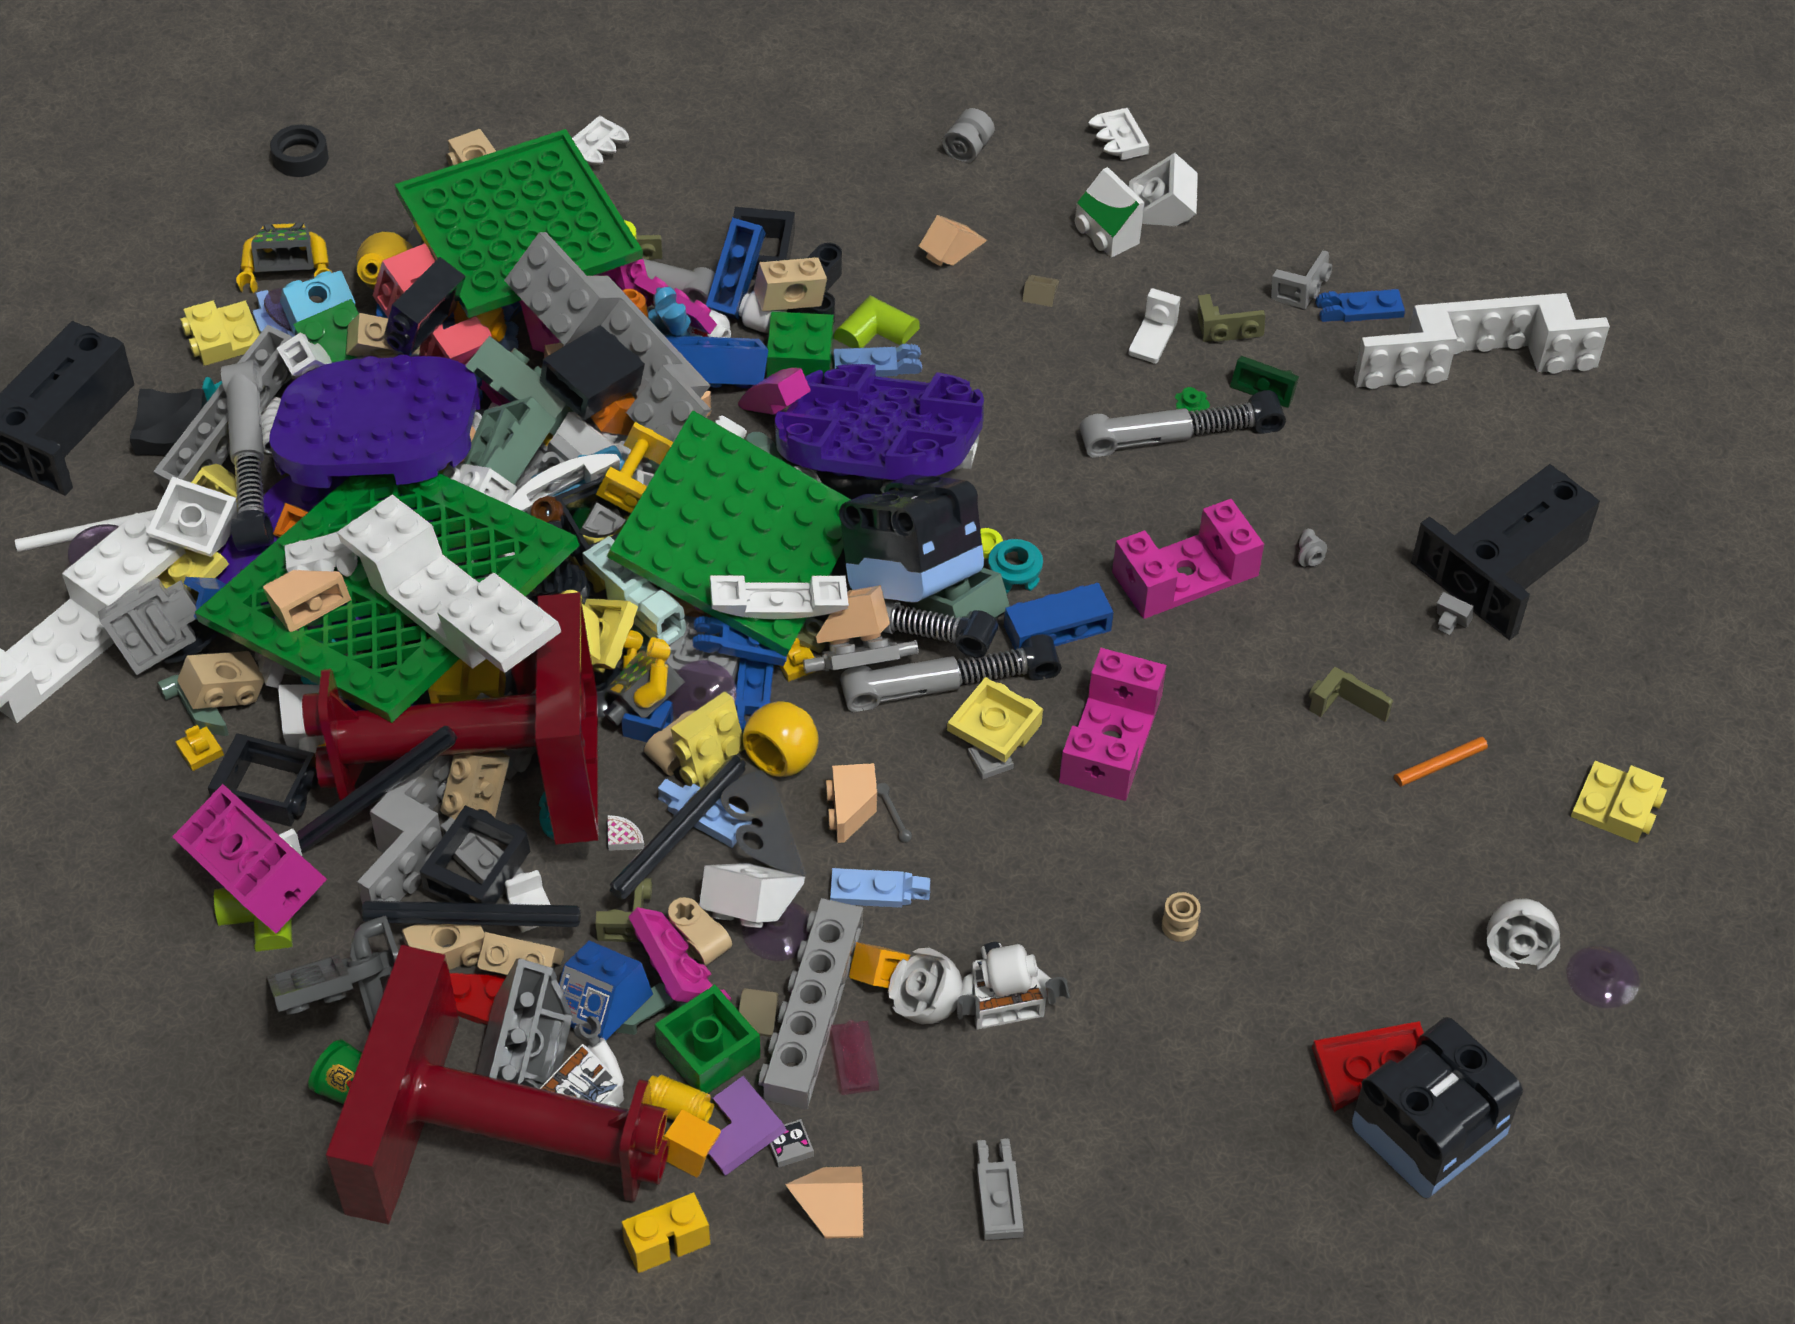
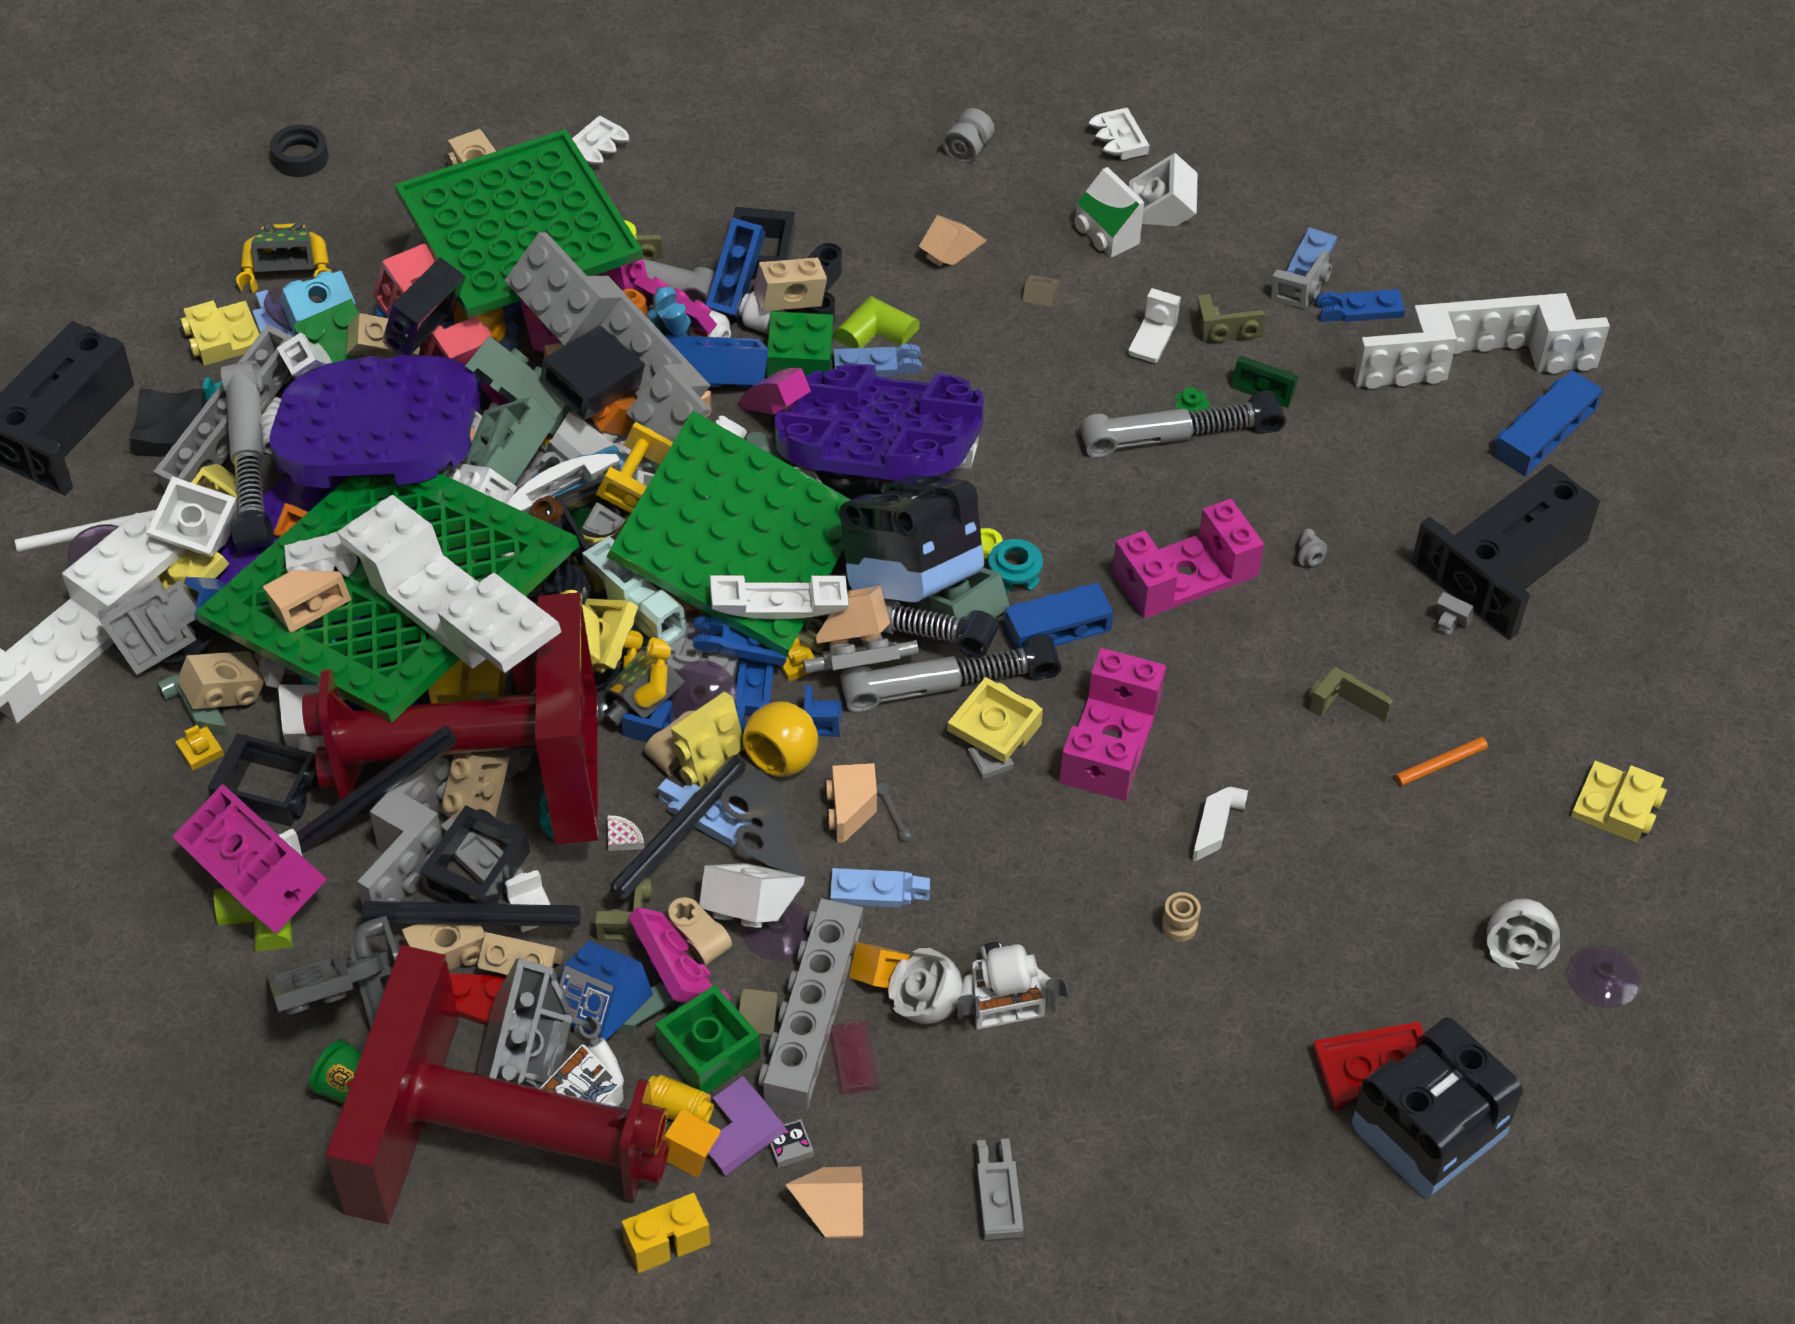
yellow cone [356,232,414,290] -> none
none -> blue panel [804,685,842,737]
none -> white piece [1193,787,1248,861]
none -> medium blue hinge [1286,227,1337,277]
none -> blue brick [1494,370,1603,476]

